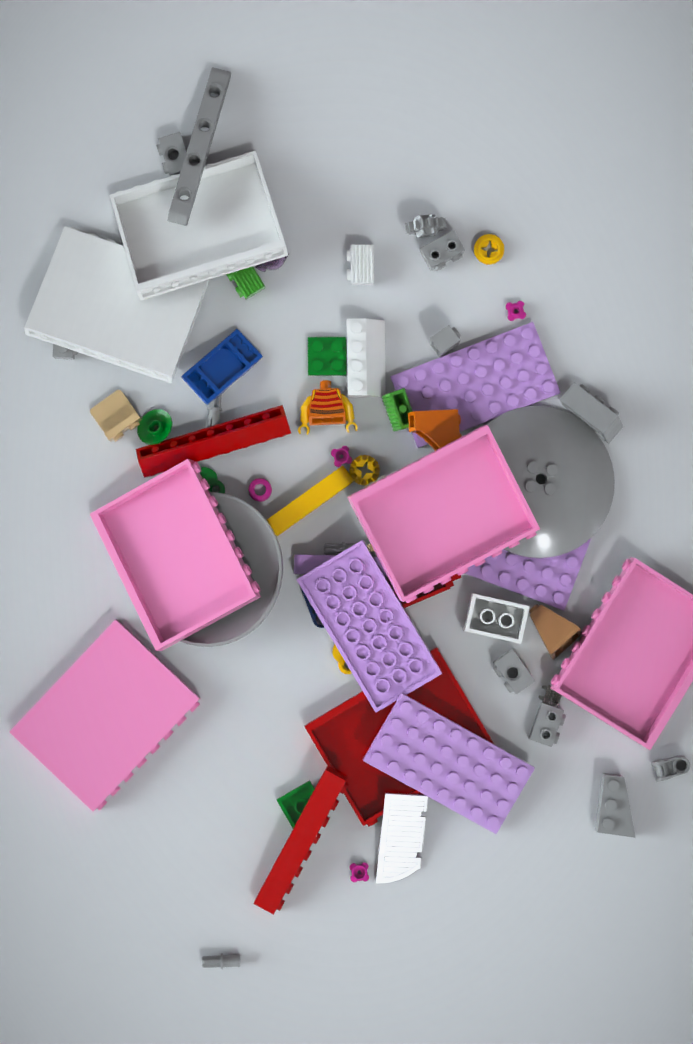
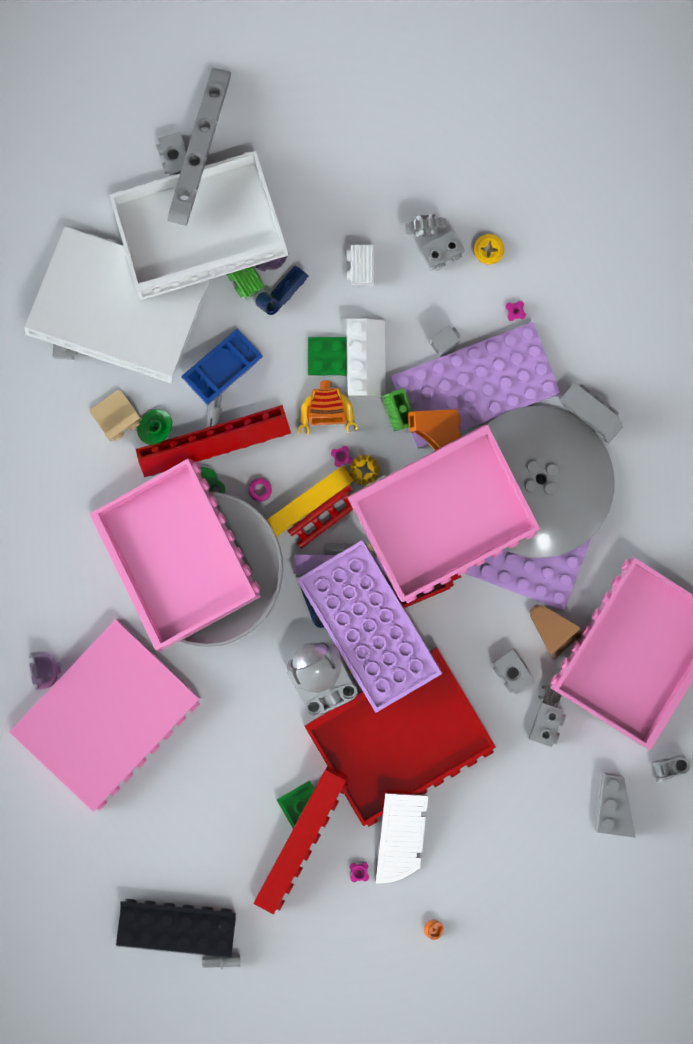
lavender plate [363,693,535,834] -> none
white brick [463,593,530,644] -> none
none -> clear purple cylinder [29,652,61,690]
none -> black bracket [116,899,236,958]
none -> dark blue plate [255,265,309,315]
none -> light grey piece [286,642,357,716]
none -> red bar [287,485,353,549]
none -> orange tile [424,919,444,940]

